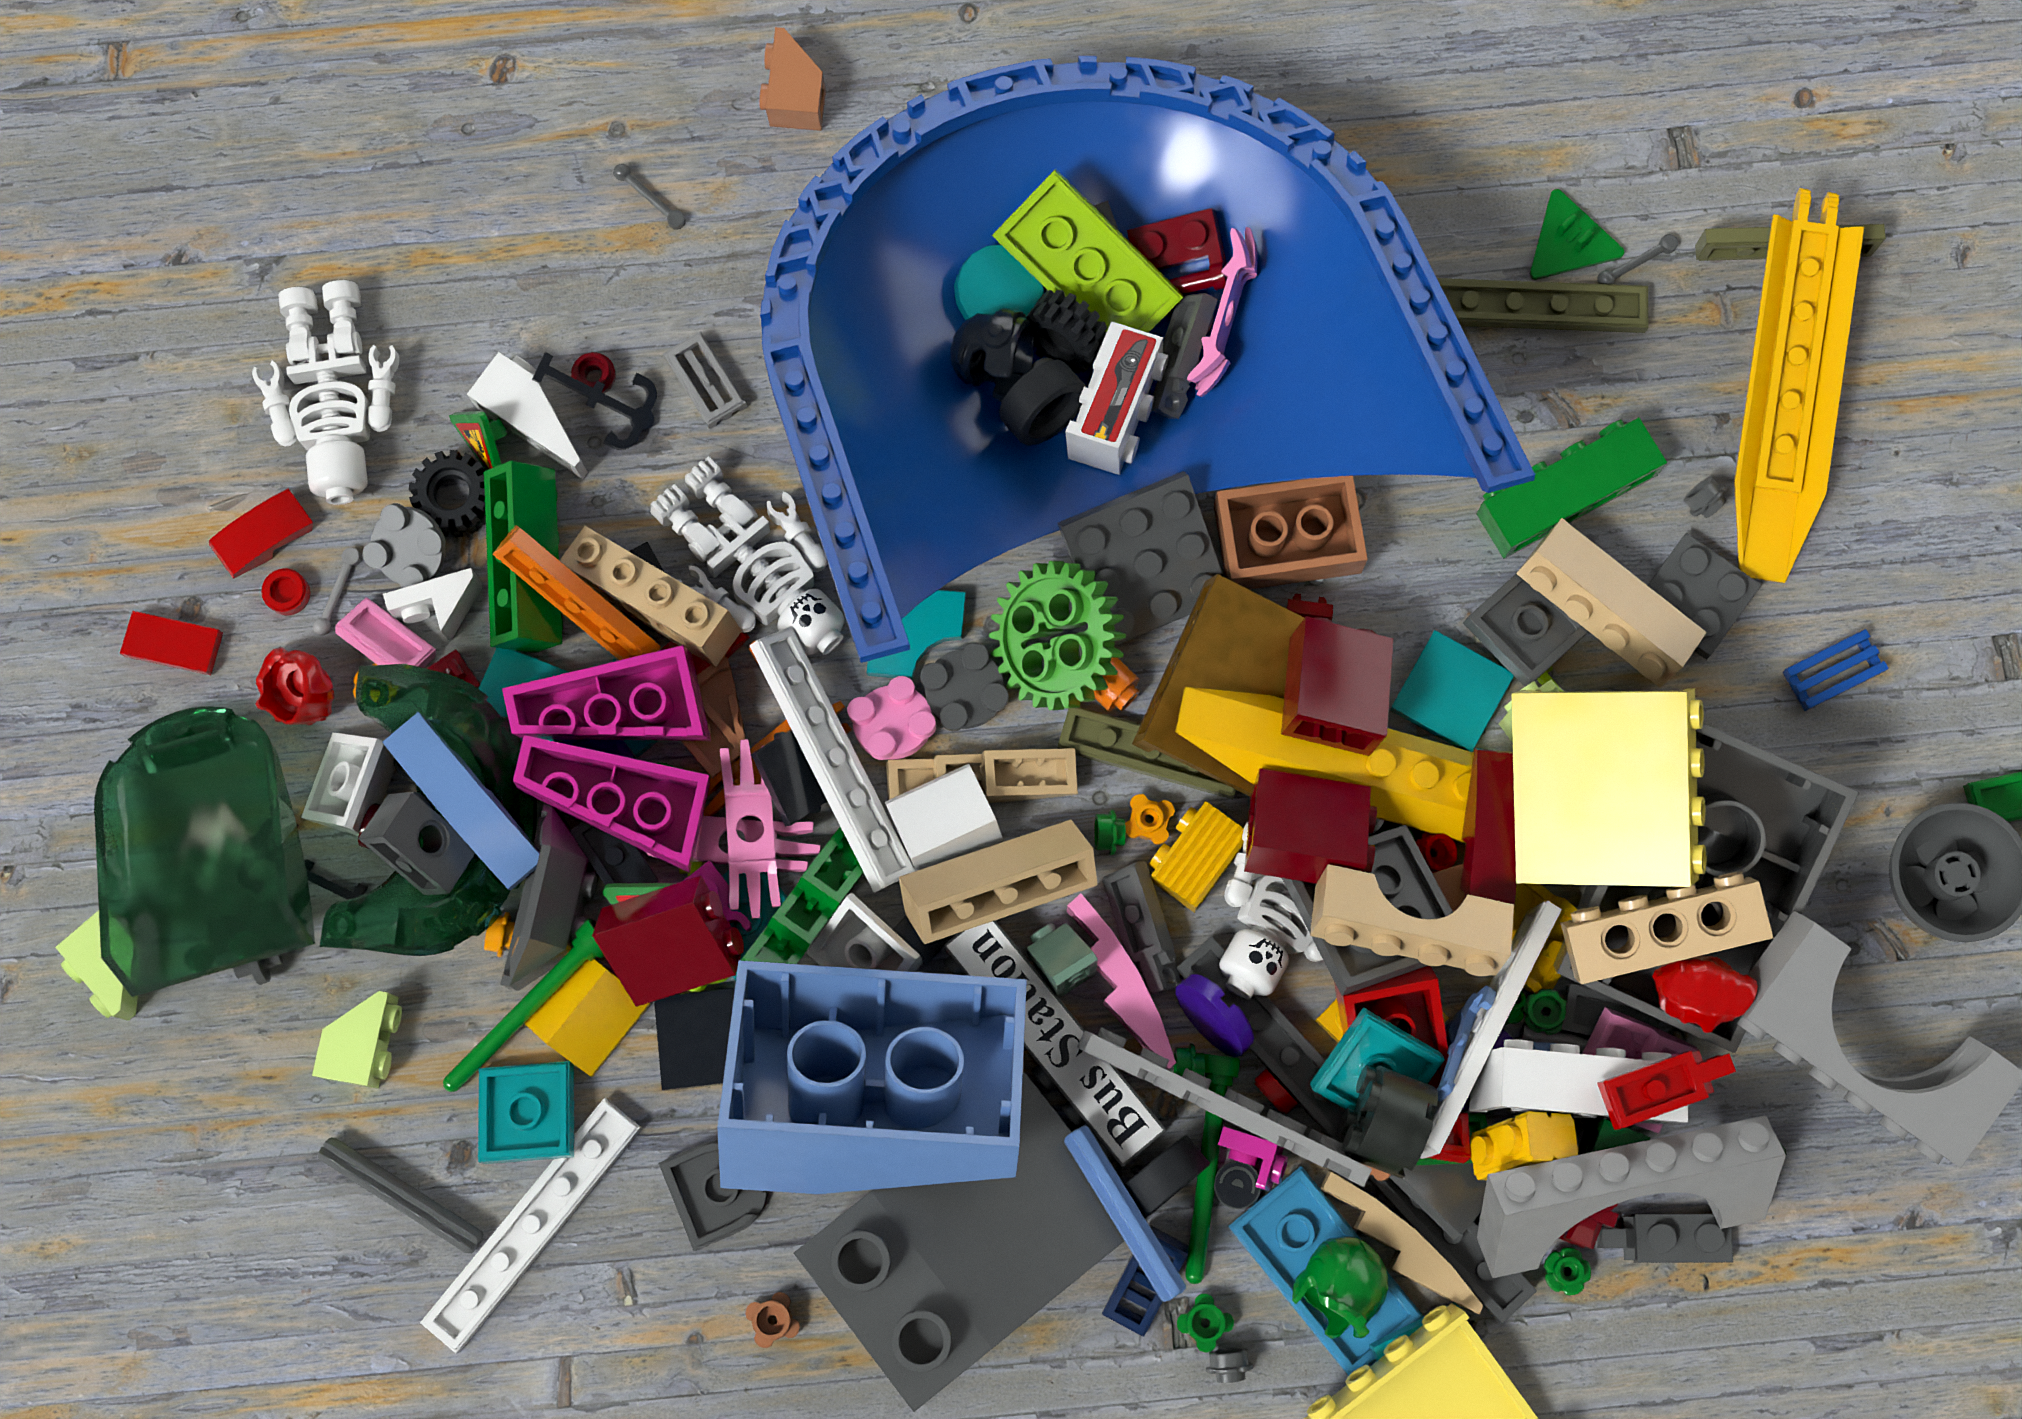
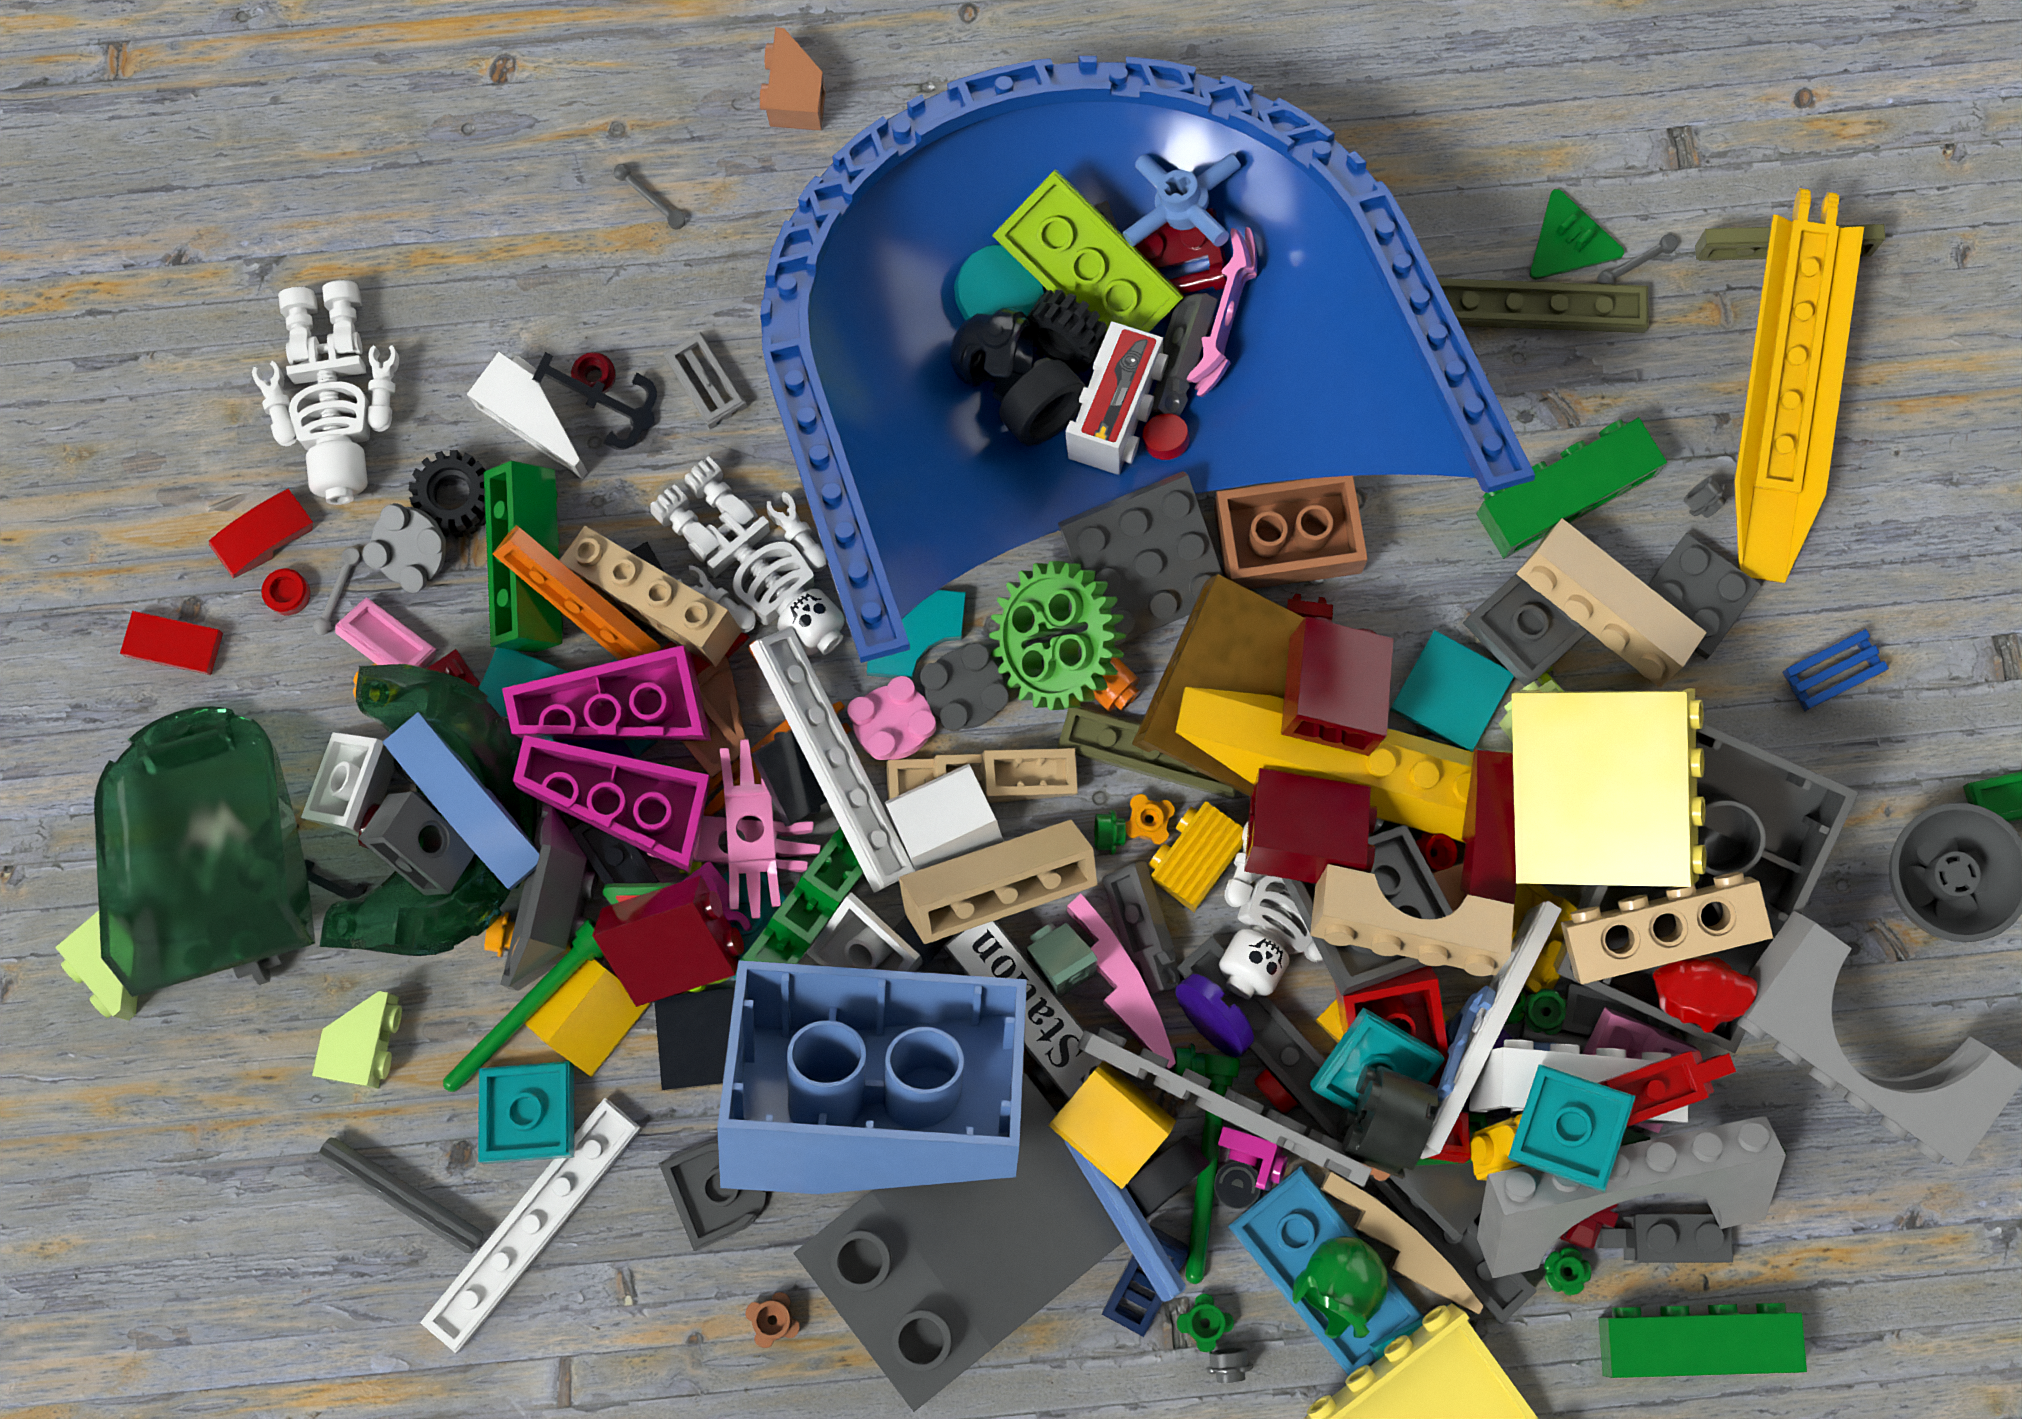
red hair [255,647,335,725] -> none
white slope [383,568,482,641] -> none
green piece [449,411,508,471] -> none
none -> yellow slope [1048,1060,1177,1189]
none -> medium blue bar [1123,153,1241,247]
none -> red tile [1143,413,1190,460]
none -> teal tile [1508,1064,1636,1193]
none -> green brick [1598,1303,1807,1378]

